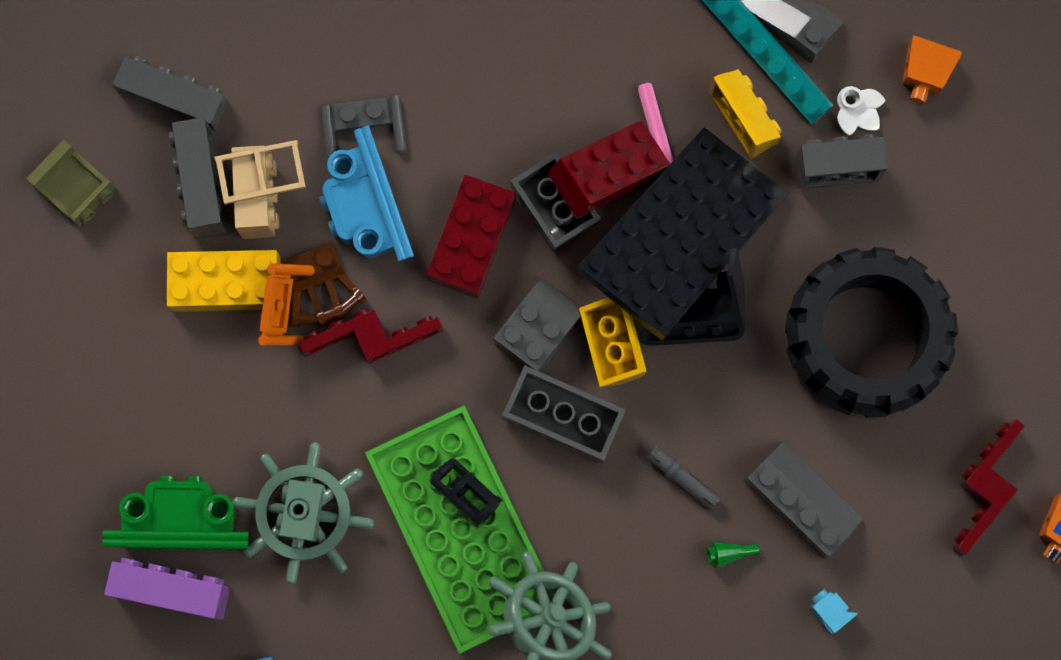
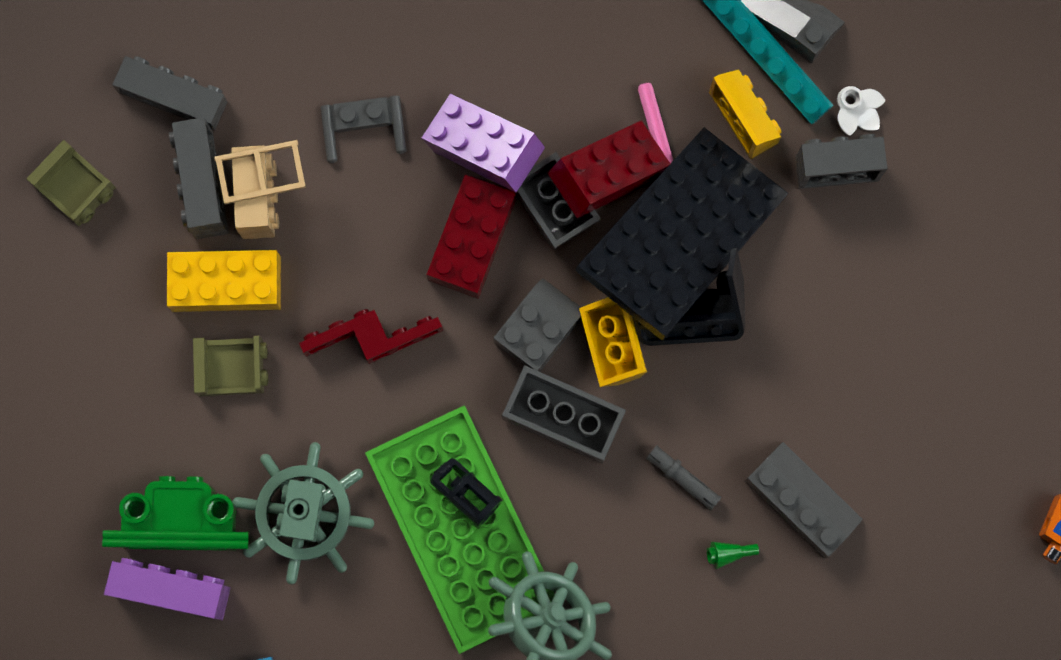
orange plate [258,263,315,346] -> none
reddish brown plate [282,242,367,327] -> none
dark azure brick [319,126,414,262] -> none
black tyre [784,247,958,418] -> none
medium azure window [809,589,858,634] -> none
orange torso [903,36,962,105] -> none
dark red bracket [953,419,1025,556] -> none
none -> olive panel [193,336,268,396]
none -> brick [422,94,545,192]

